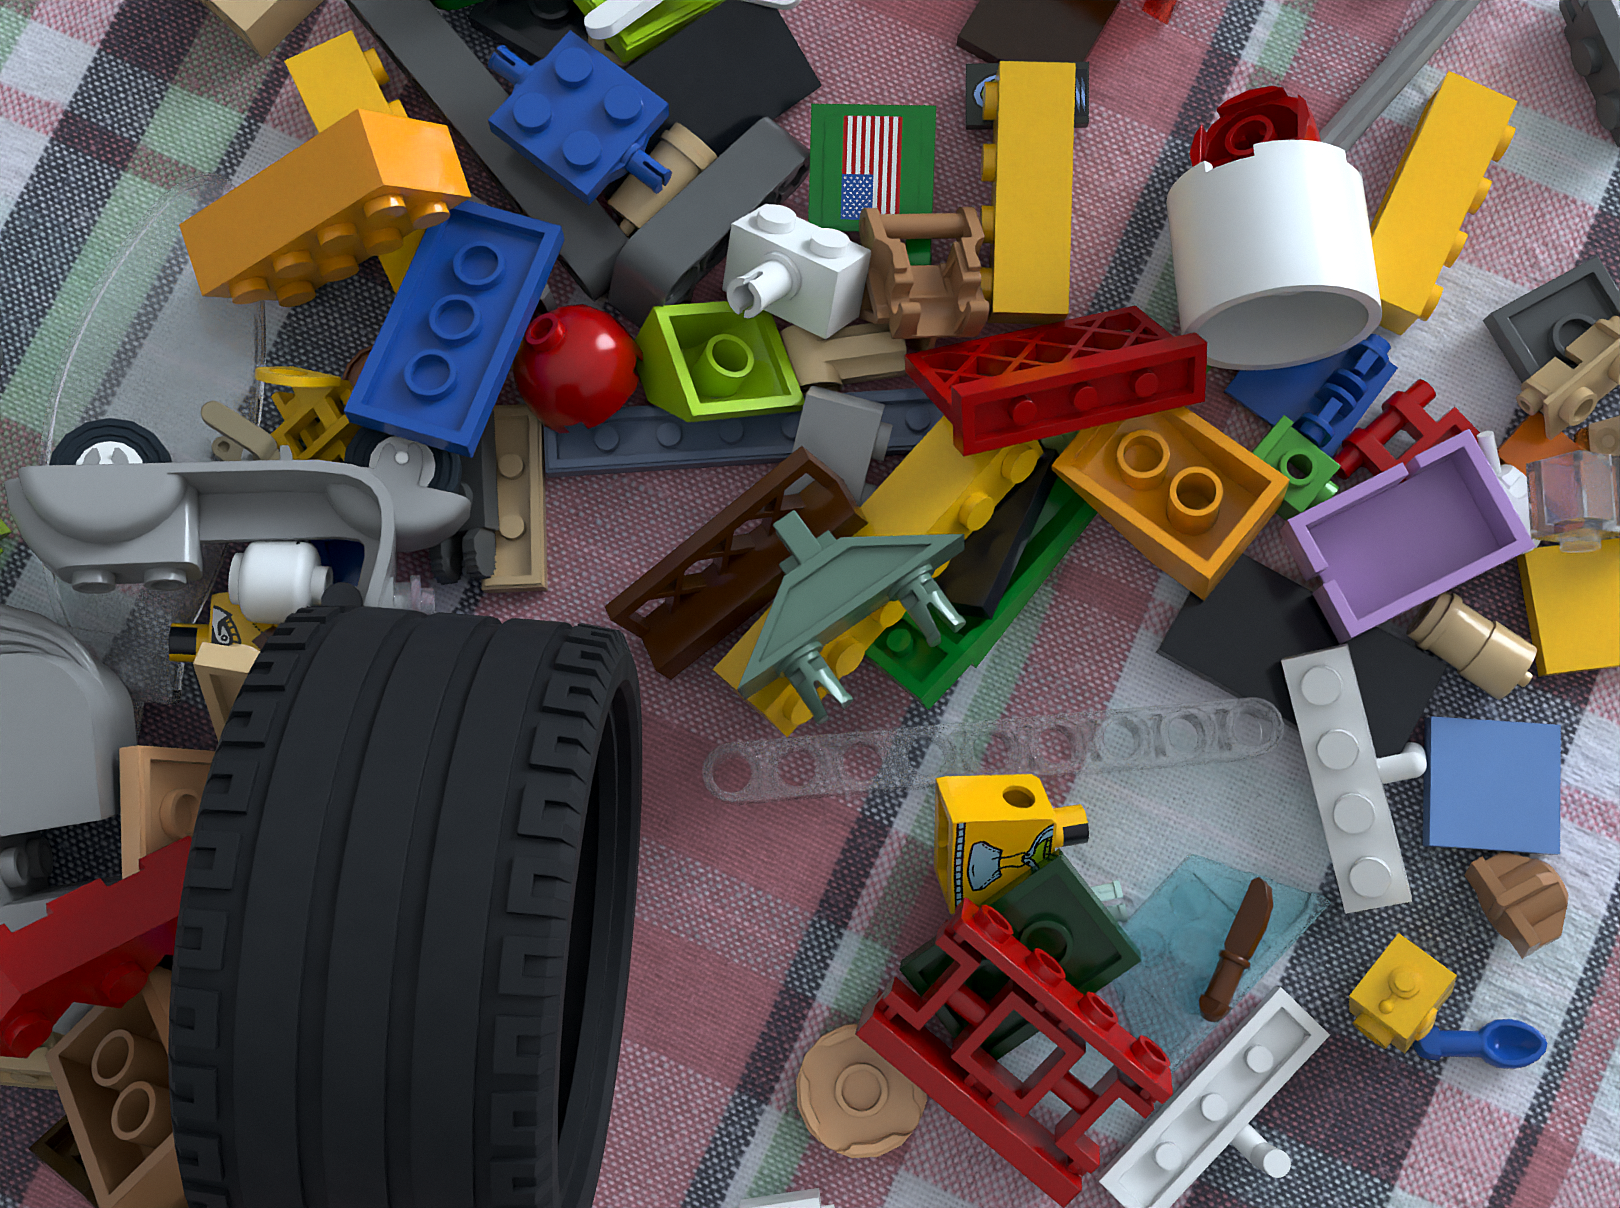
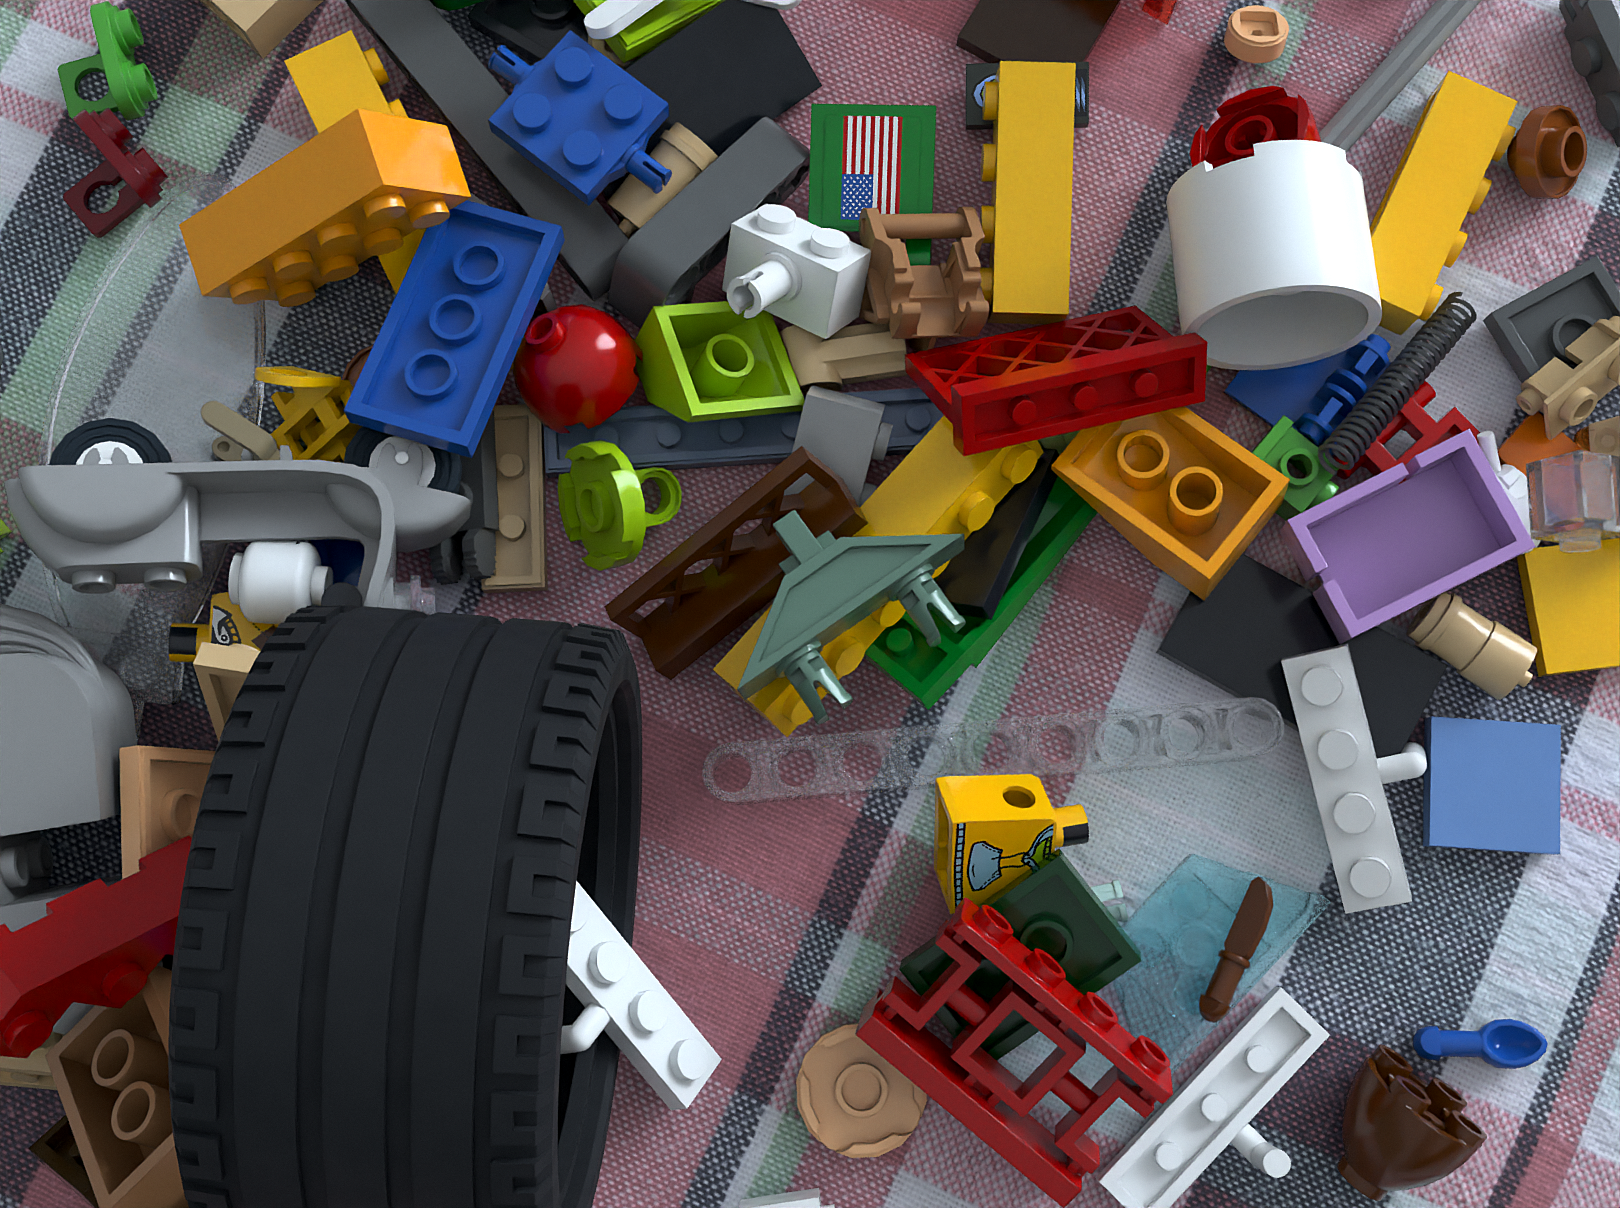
yellow head [1349,933,1457,1054] -> none
medium nougat piece [1464,851,1569,959] -> none
none -> bright green bracket [58,1,158,121]
none -> dark red bracket [63,108,169,238]
none -> lime tile [557,440,682,571]
none -> white plate [560,881,722,1110]
none -> light nougat tile [1224,5,1289,63]
none -> dark grey piece [1318,292,1477,476]
none -> reddish brown piece [1337,1044,1487,1201]
none -> dark orange plate [1507,105,1587,199]

